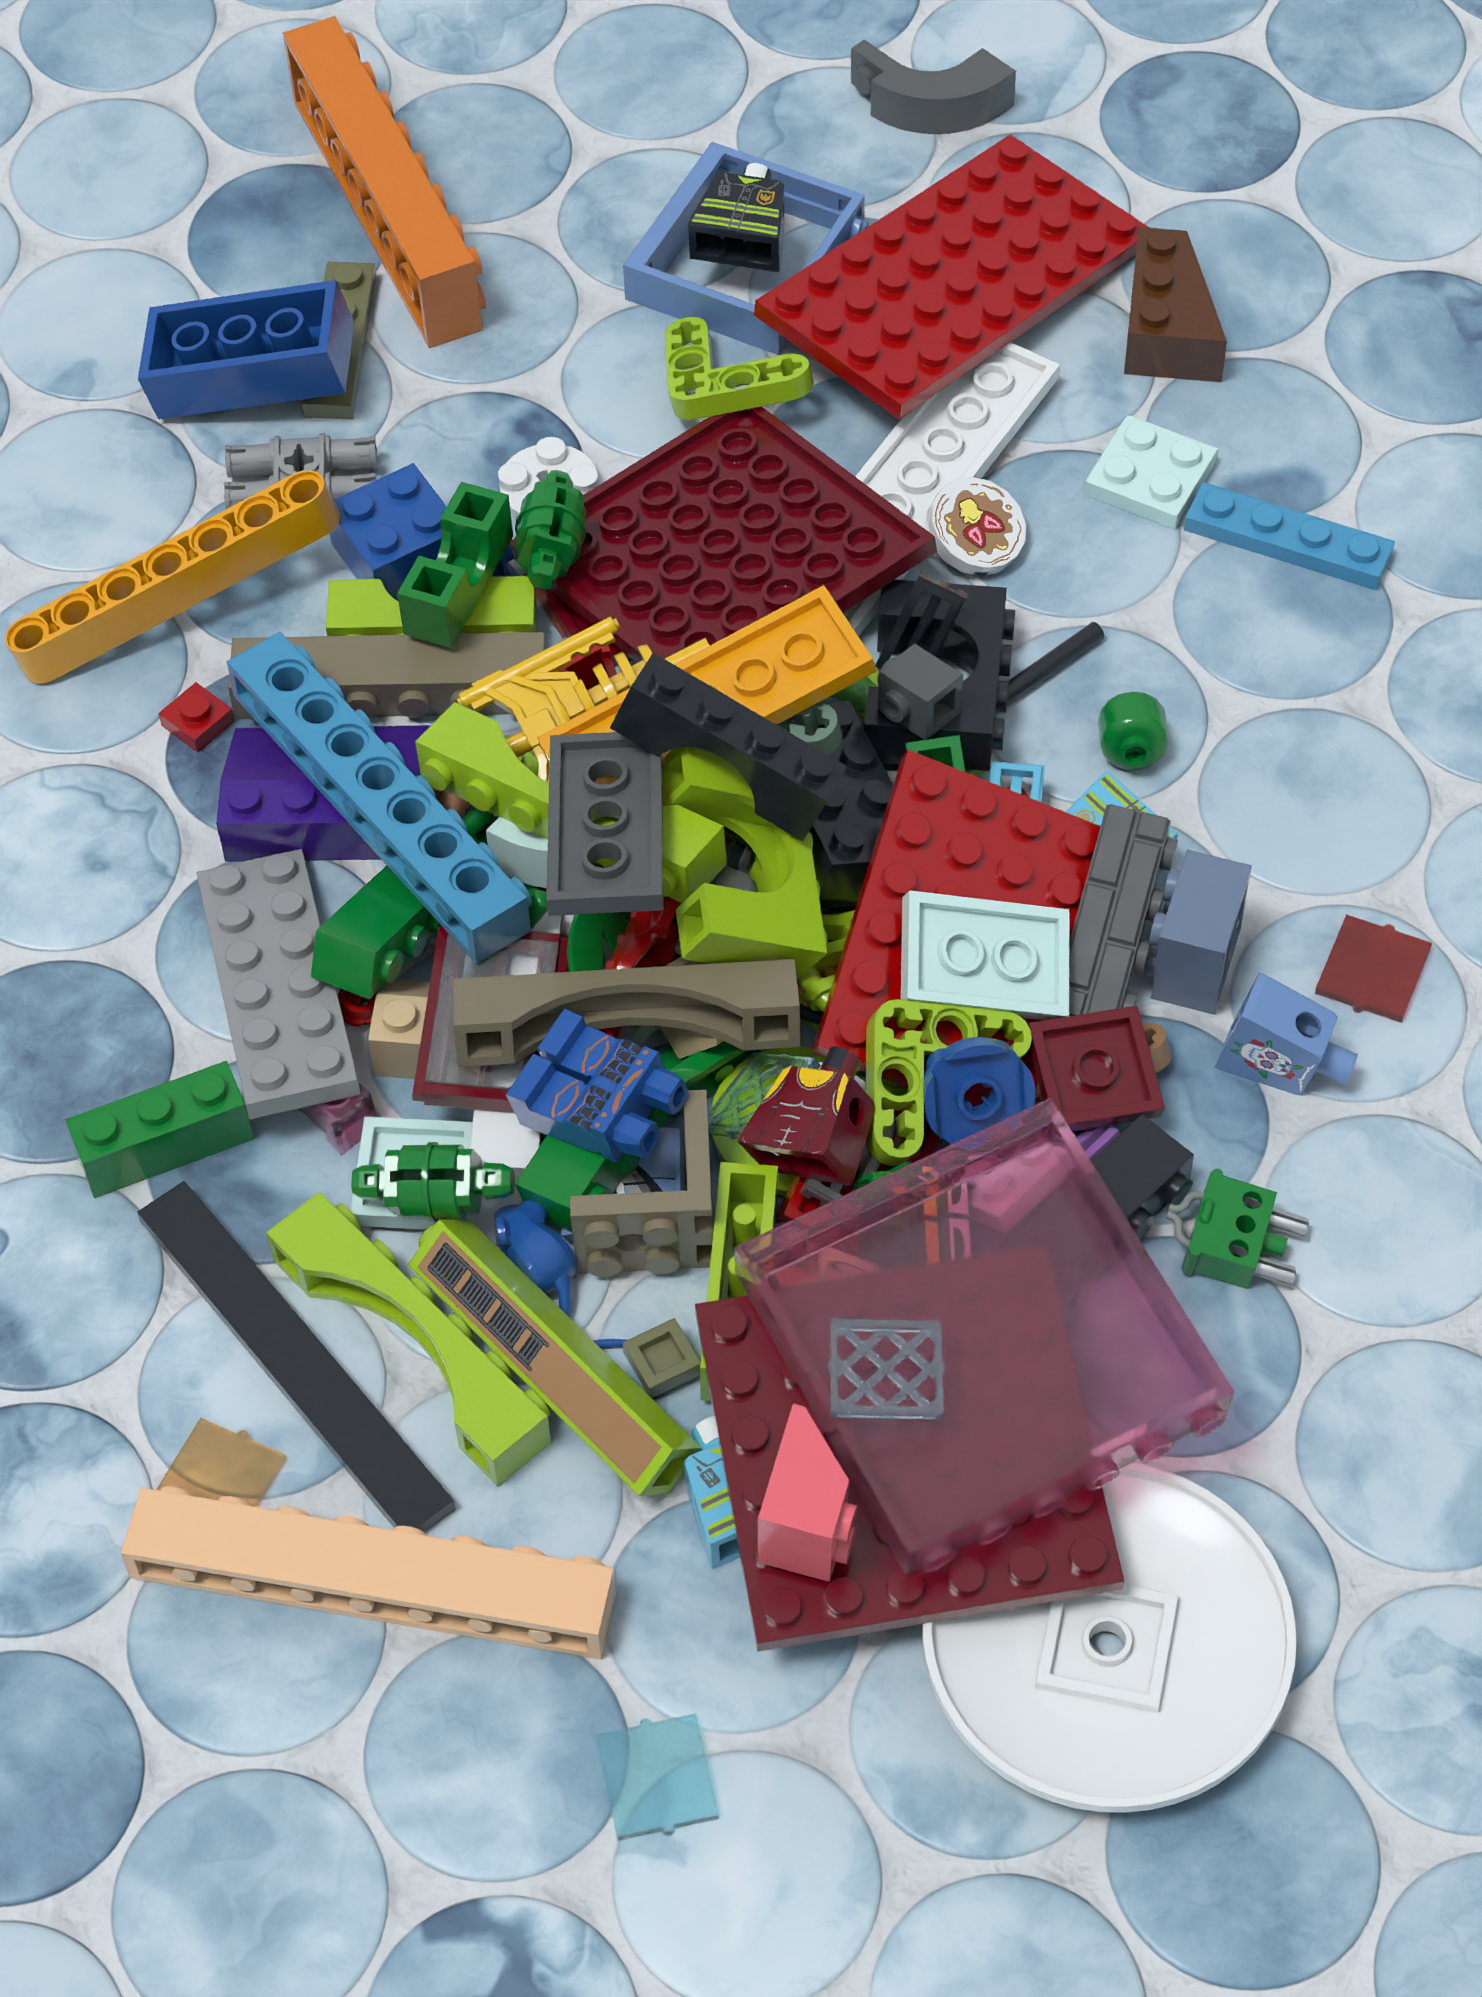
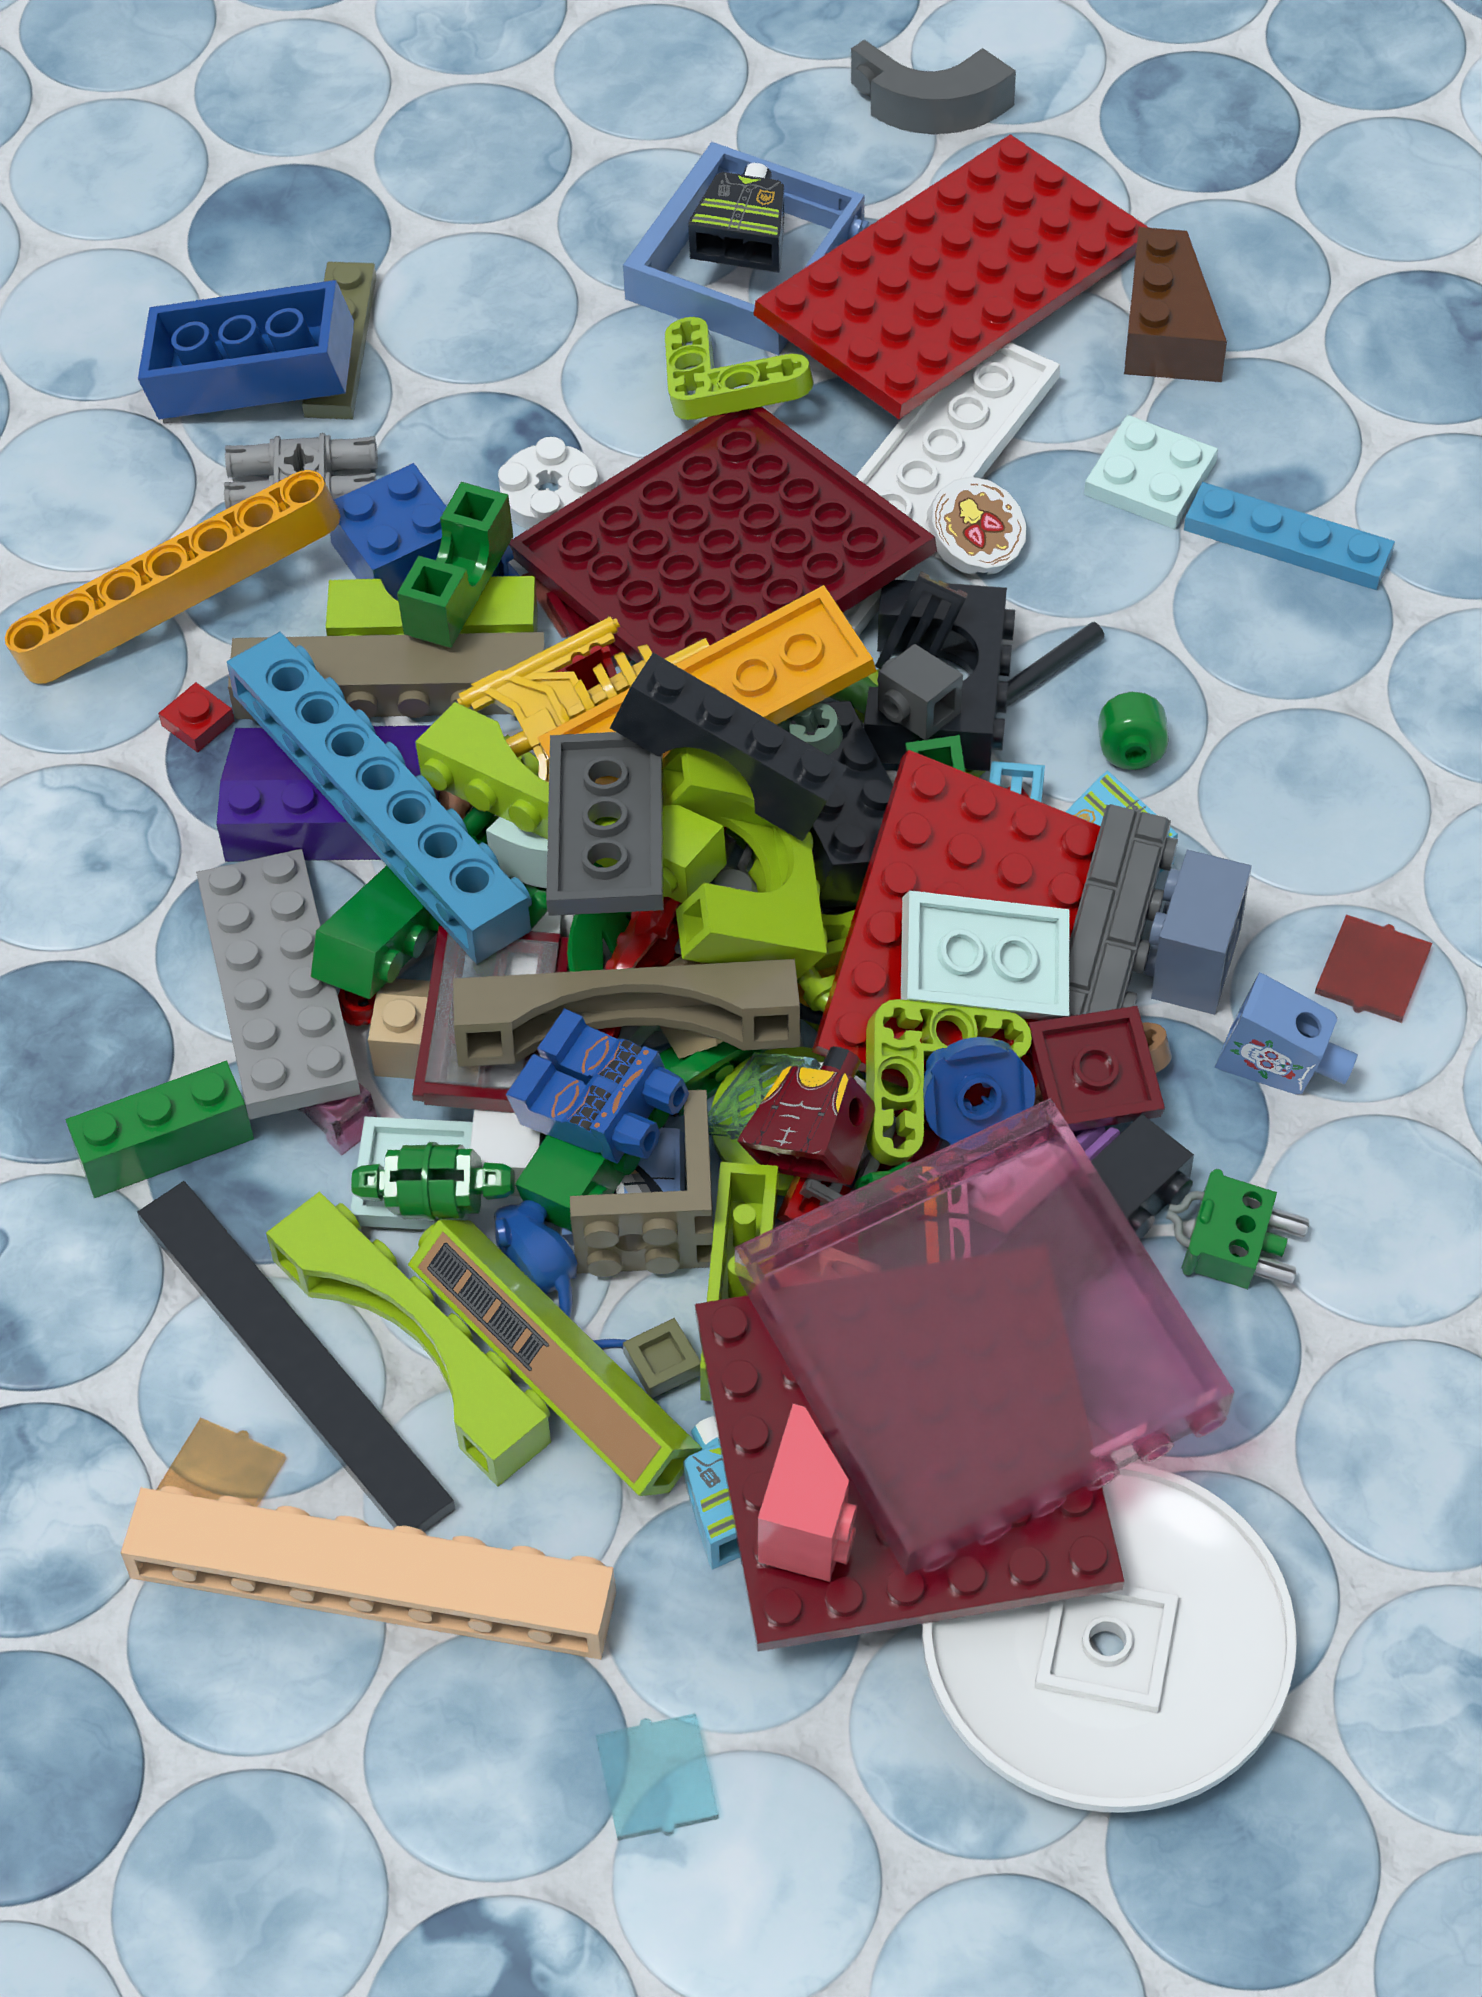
orange brick [283,16,486,348] -> none
green piece [515,470,587,590] -> none
clear light blue window [827,1318,945,1419] -> none

